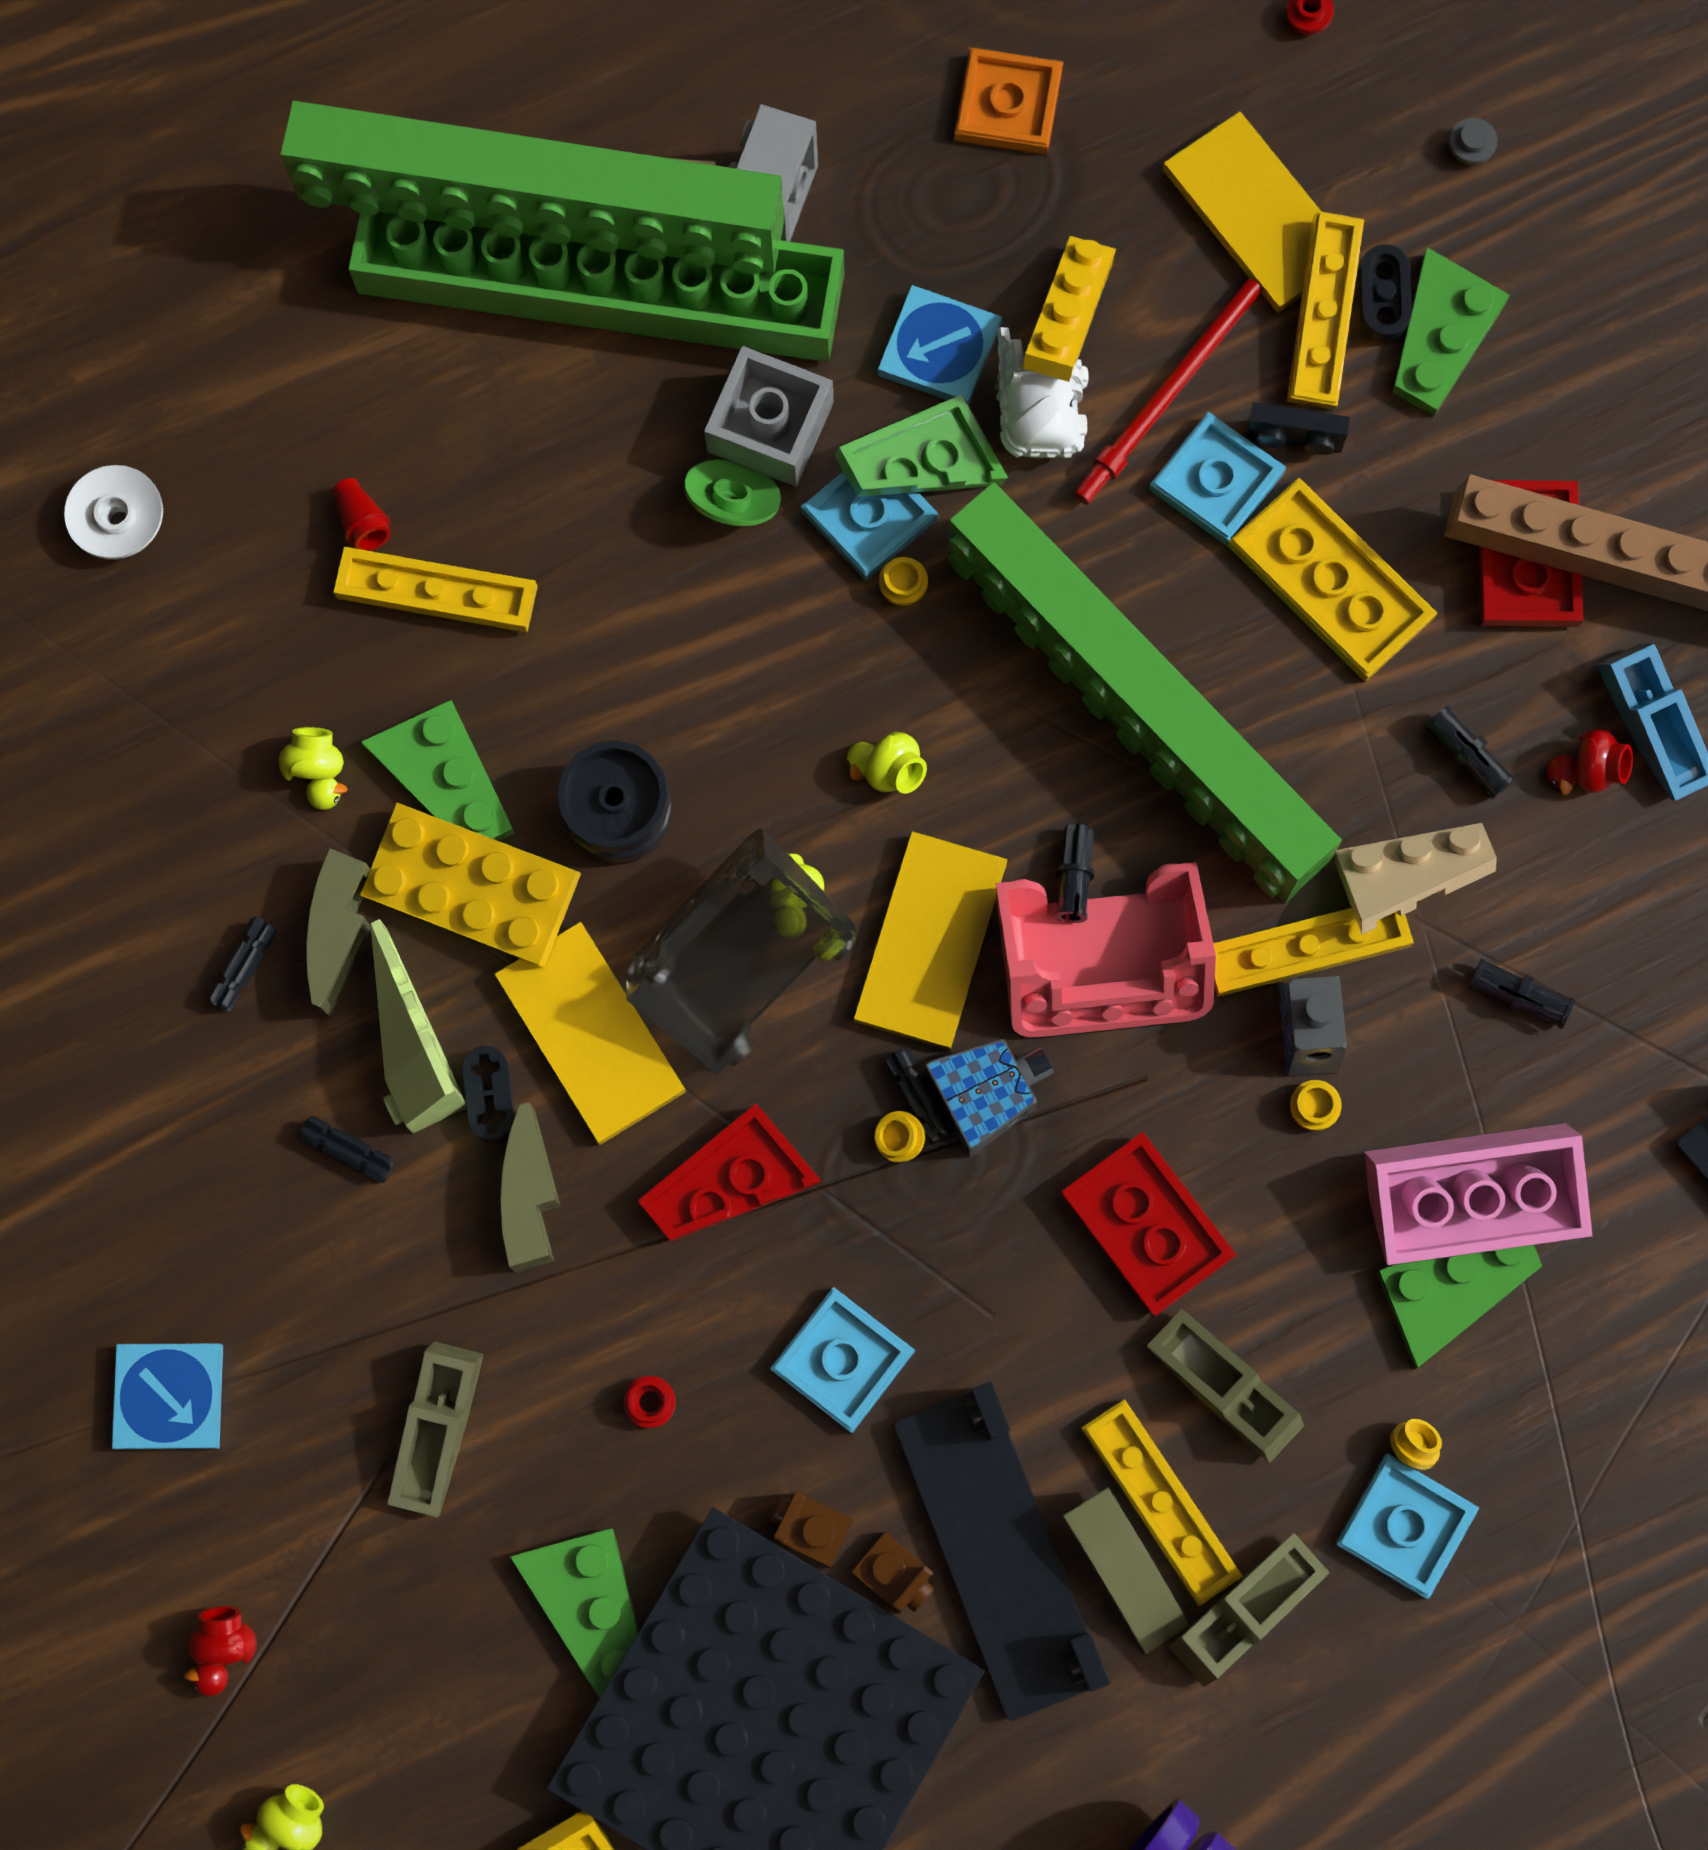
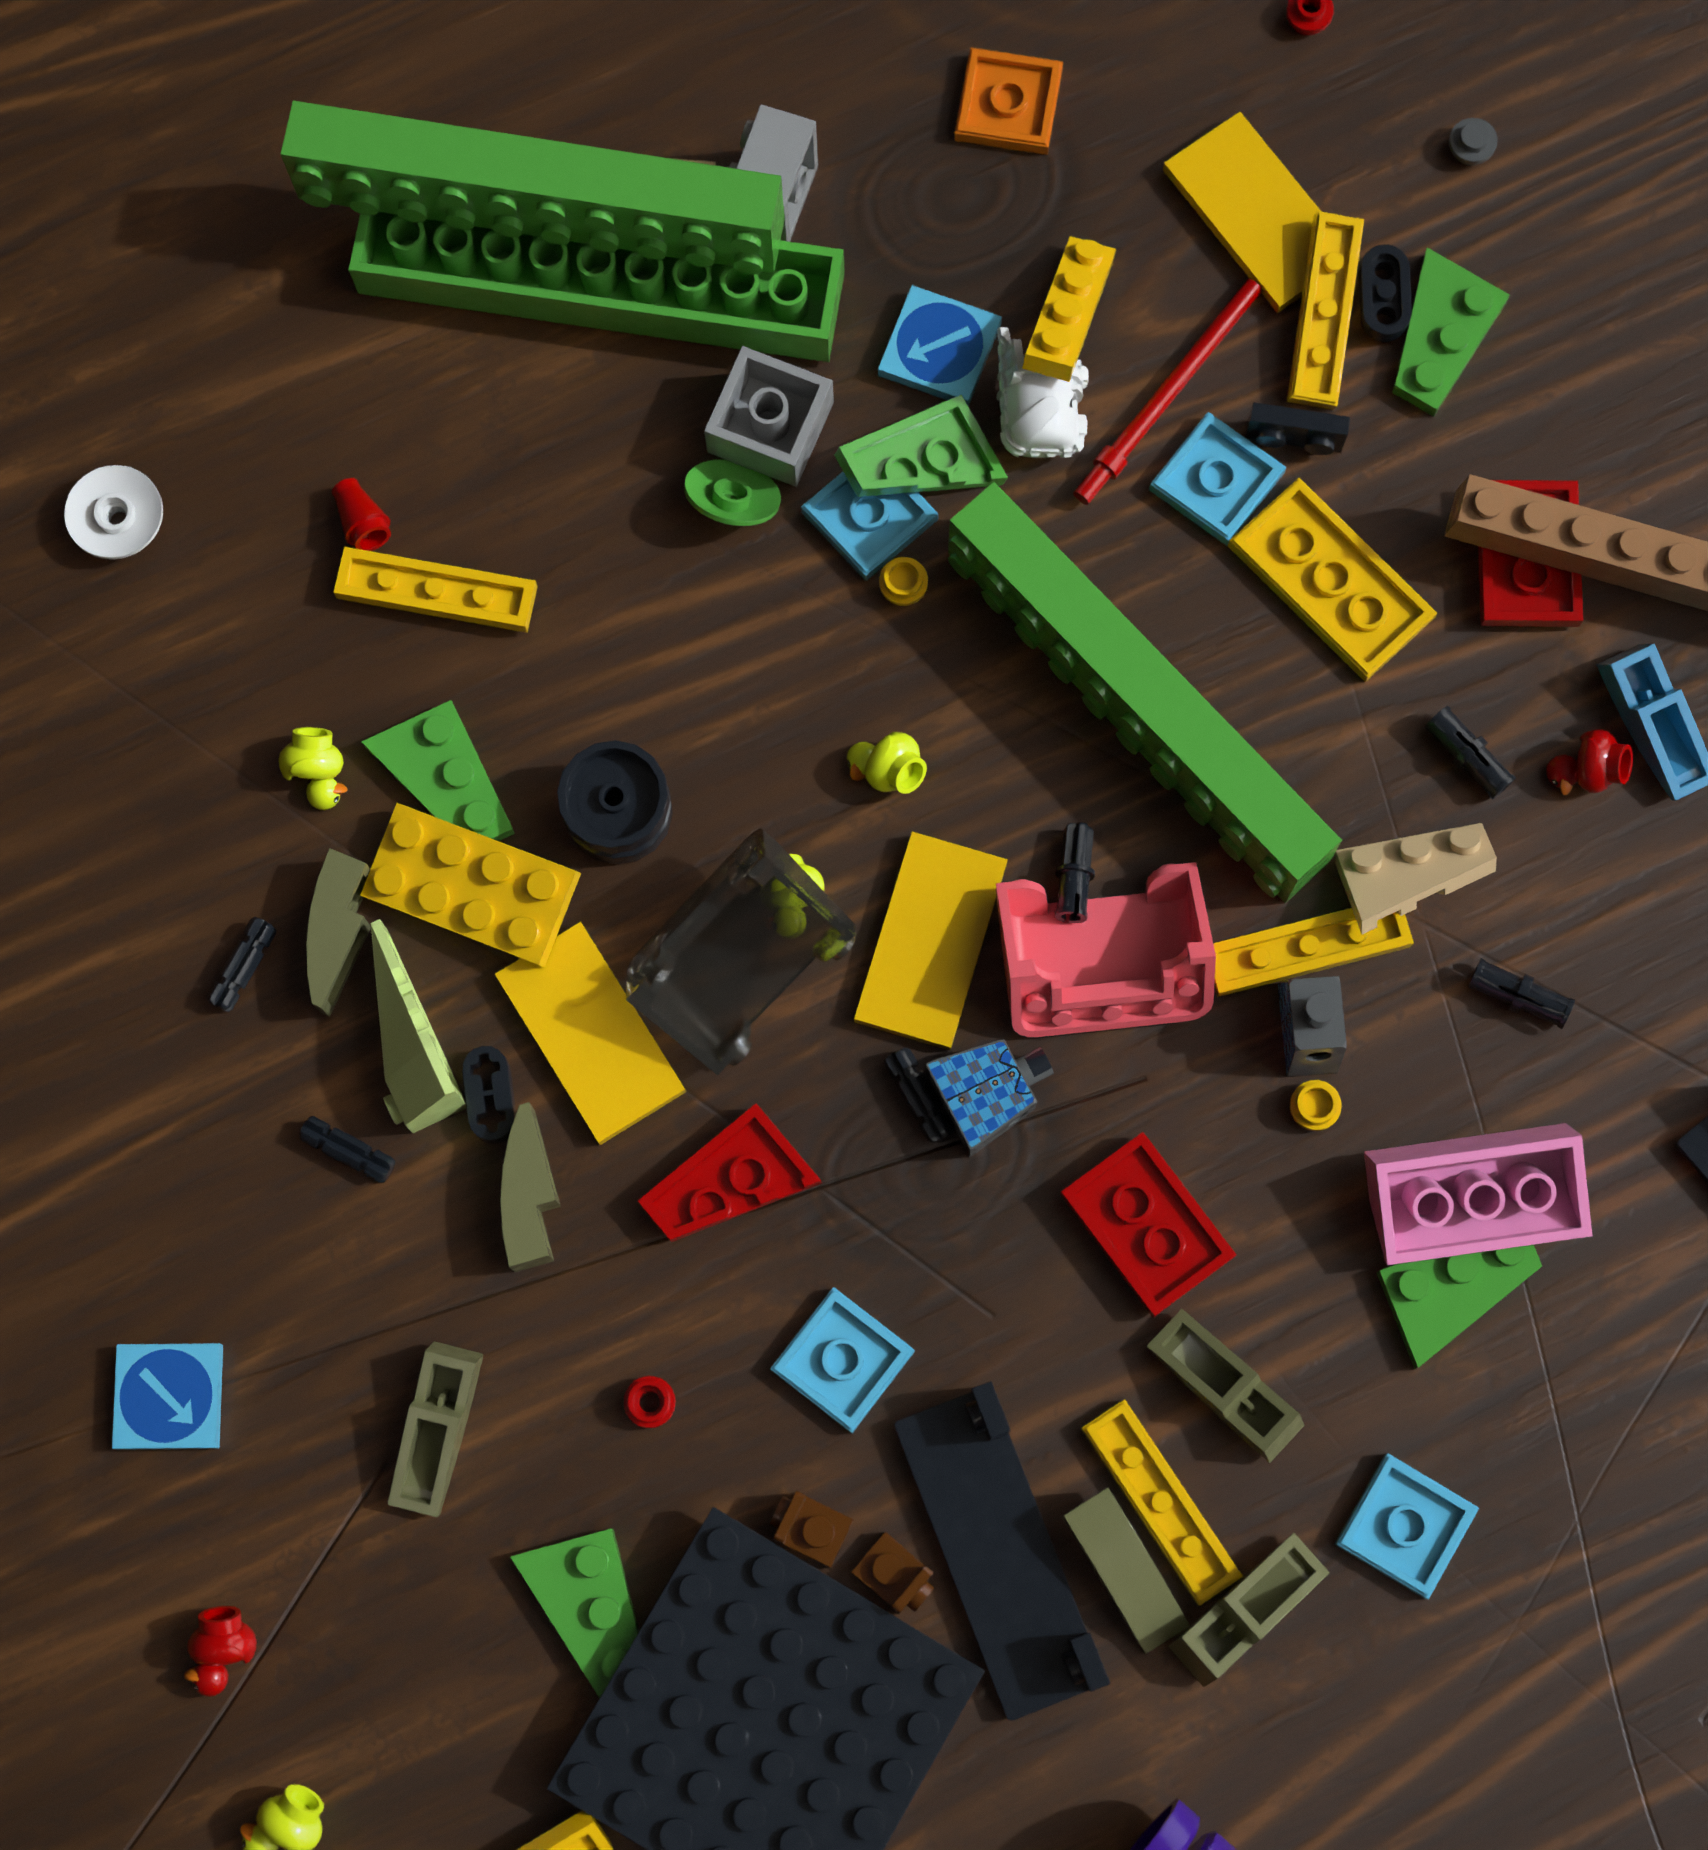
yellow plate [874,1111,925,1162] -> none
yellow plate [1390,1419,1442,1470] -> none

